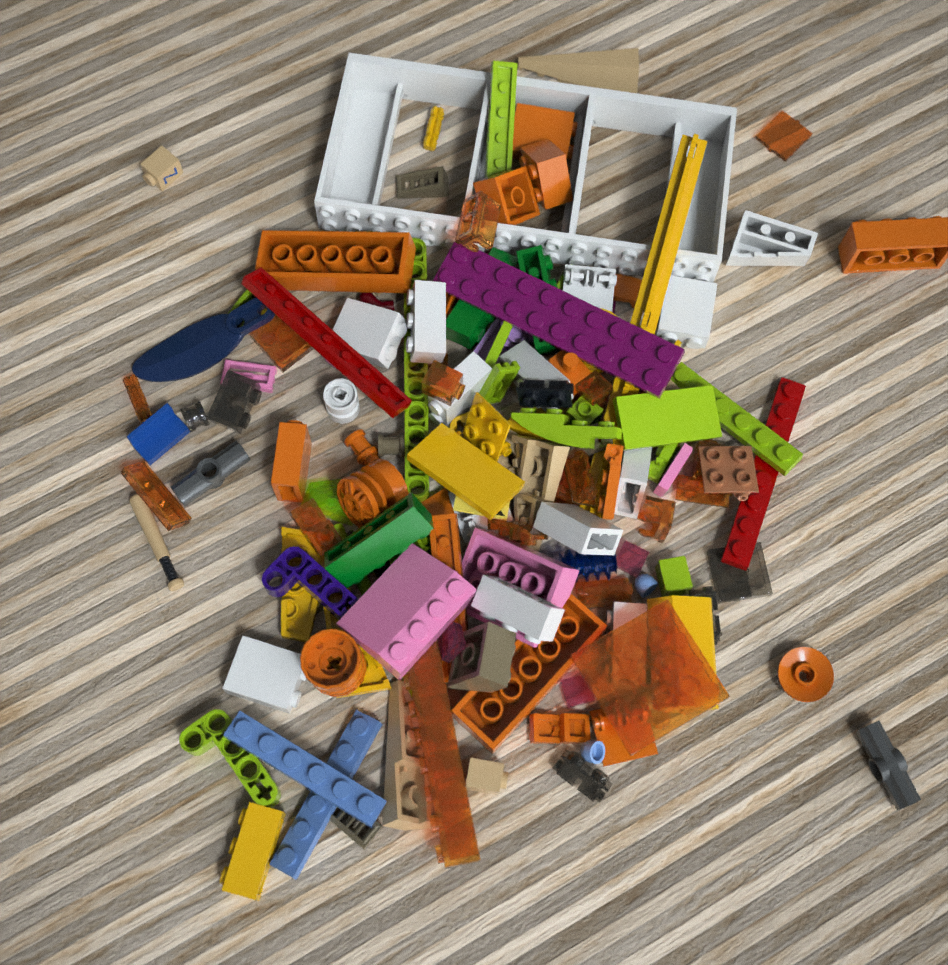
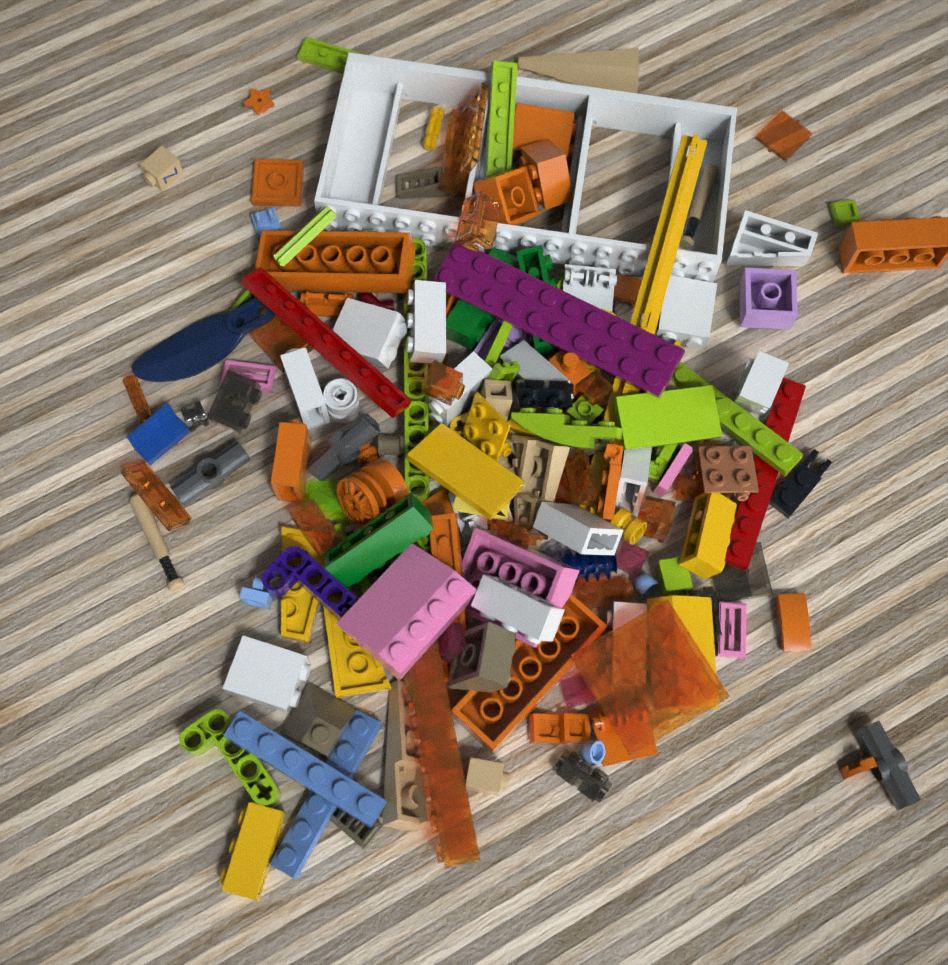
orange wheel [300,629,367,697] -> none
orange dish [778,647,834,702] -> none
none -> light blue tile [239,577,273,610]
none -> orange plate [244,88,275,115]
none -> orange tile [251,159,304,207]
none -> light blue tile [251,208,282,240]
none -> lime axle [273,206,336,267]
none -> white brick [280,347,330,430]
none -> dark tan slope [280,683,357,759]
none -> lime tile [297,37,366,74]
none -> orange hinge [301,291,354,317]
none -> dark grey piece [307,413,381,481]
none -> clear orange fence [438,82,489,198]
none -> tan brick [481,379,513,420]
none -> yellow wheel [610,508,647,545]
none -> tan piece [679,164,719,249]
none -> yellow brick [679,493,737,579]
none -> bright pink tile [716,601,747,659]
none -> white wedge [732,351,789,416]
none -> lavender brick [739,268,798,330]
none -> black hinge [769,449,832,519]
none -> orange slope [777,593,811,651]
none -> lime tile [829,199,861,228]
none -> orange tile [839,756,877,779]

